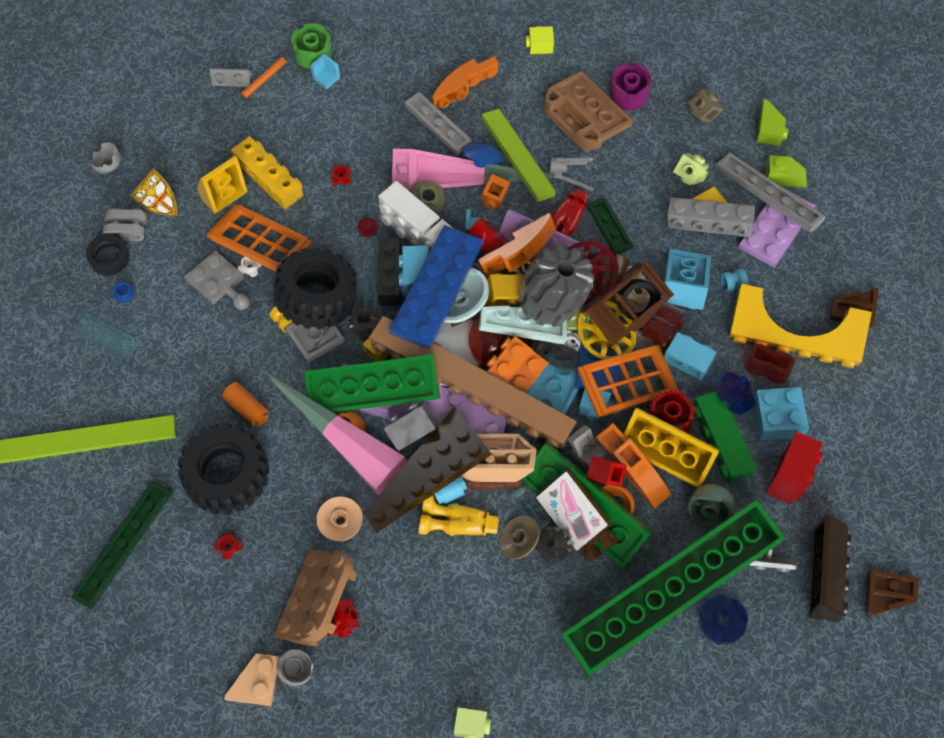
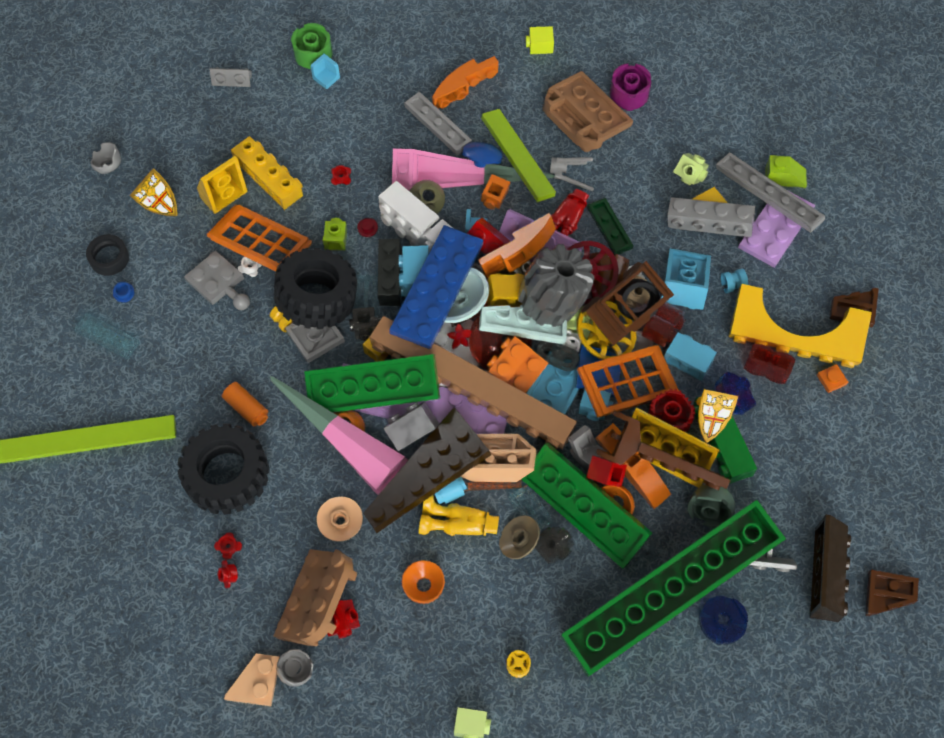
dark green tile [71,481,173,610] -> none
light grey brick [102,208,147,241] -> none
orange bar [240,57,286,99] -> none
tile [535,469,619,563] -> none
dark tan brick [688,89,724,123] -> none
medium azure brick [752,387,809,441] -> none
lime slope [756,99,788,146] -> none
red brick [766,431,824,505] -> none
none -> red plate [217,560,238,588]
none -> lime brick [323,218,347,251]
none -> orange piece [402,560,445,604]
none -> red plant [447,323,472,349]
none -> yellow wheel [506,650,531,678]
none -> reddish brown hinge [596,410,730,490]
none -> shield [696,389,738,443]
none -> orange plate [817,364,848,393]

